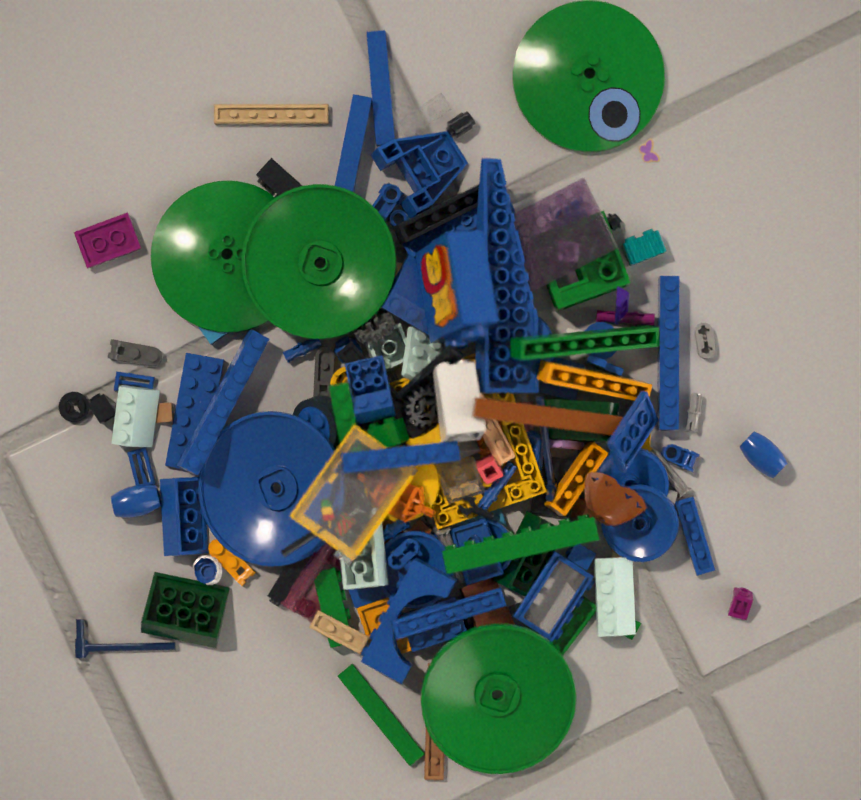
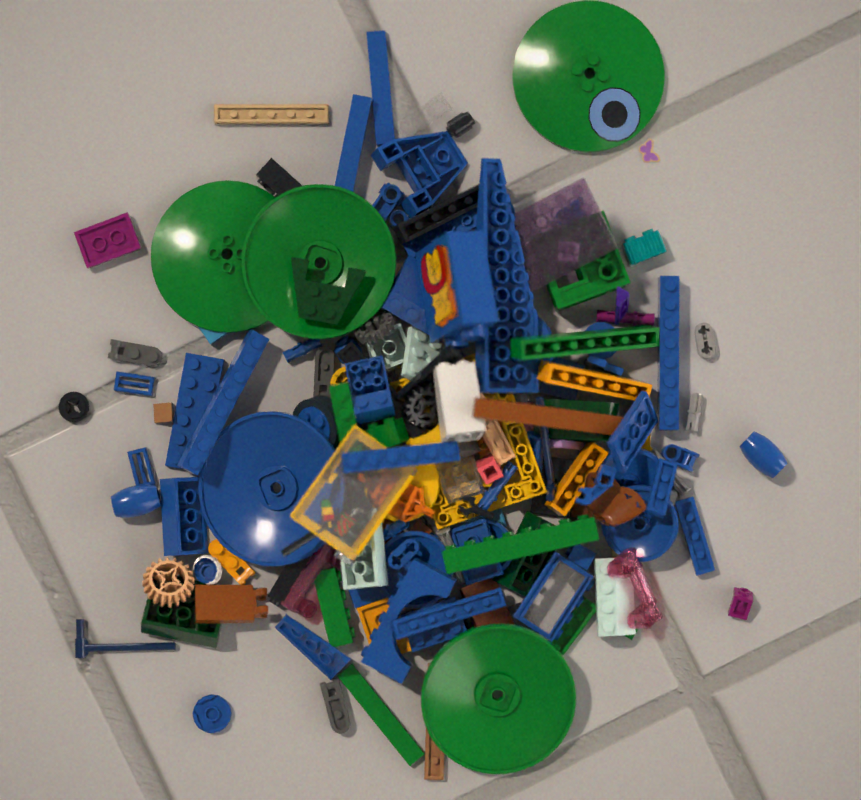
black brick [87,393,116,424] -> none
light aqua slope [111,385,160,447] -> none
tan tile [309,610,369,654] -> none
black plate [607,213,622,231] -> none
none -> light nougat gear [142,557,195,608]
none -> blue tile [193,694,232,733]
none -> dark orange tile [194,585,268,623]
none -> blue wing [275,614,351,680]
none -> dark green wing [291,257,366,325]
none -> dark grey plate [320,678,350,734]
none -> blue piece [575,464,617,506]
none -> clear pink piece [607,548,663,629]
none -> blue tile [645,458,678,518]

